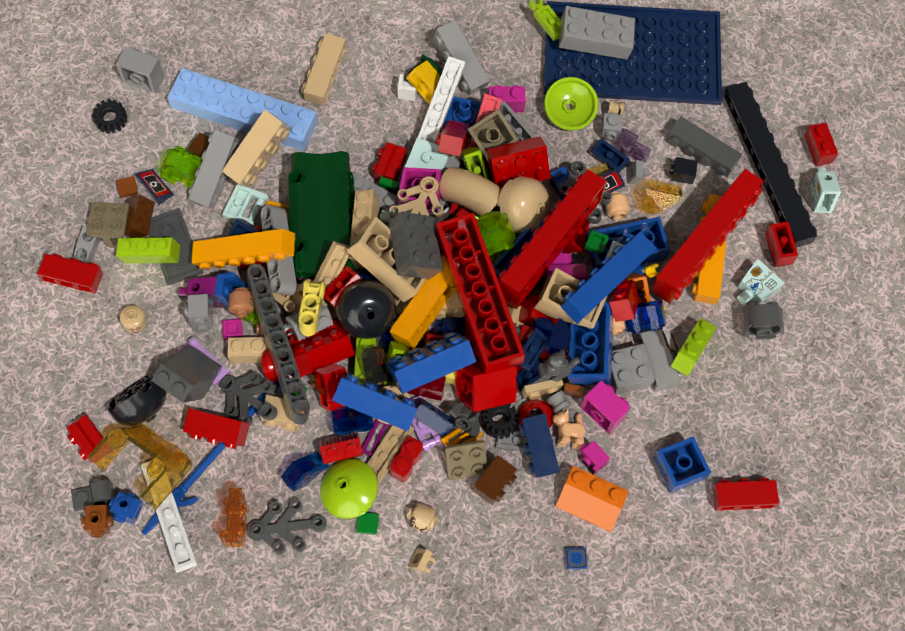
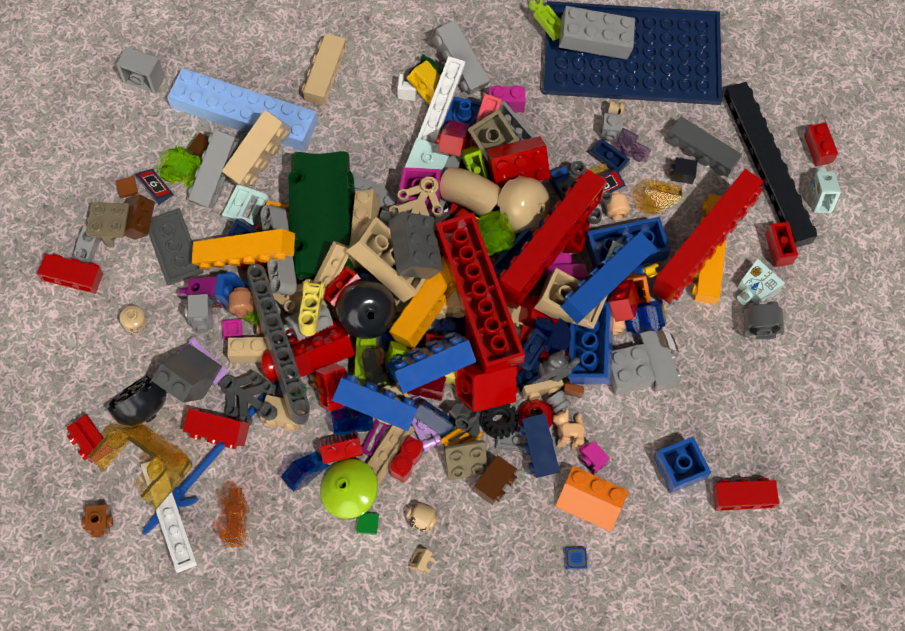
dark grey plate [71,480,115,512] -> none
black tyre [92,99,128,134] -> none
blue brick [109,492,143,525] -> none
lime brick [116,238,181,264] -> none
dark grey plant [247,499,327,555] -> none
red brick [372,142,407,181] -> none
green tile [379,176,399,195] -> none
lime dish [544,77,598,131] -> none
dark pink brick [581,380,630,435] -> none
green tile [585,230,609,255] -> none
light grey tile [627,160,649,185] -> none
lime brick [671,318,717,376] -> none

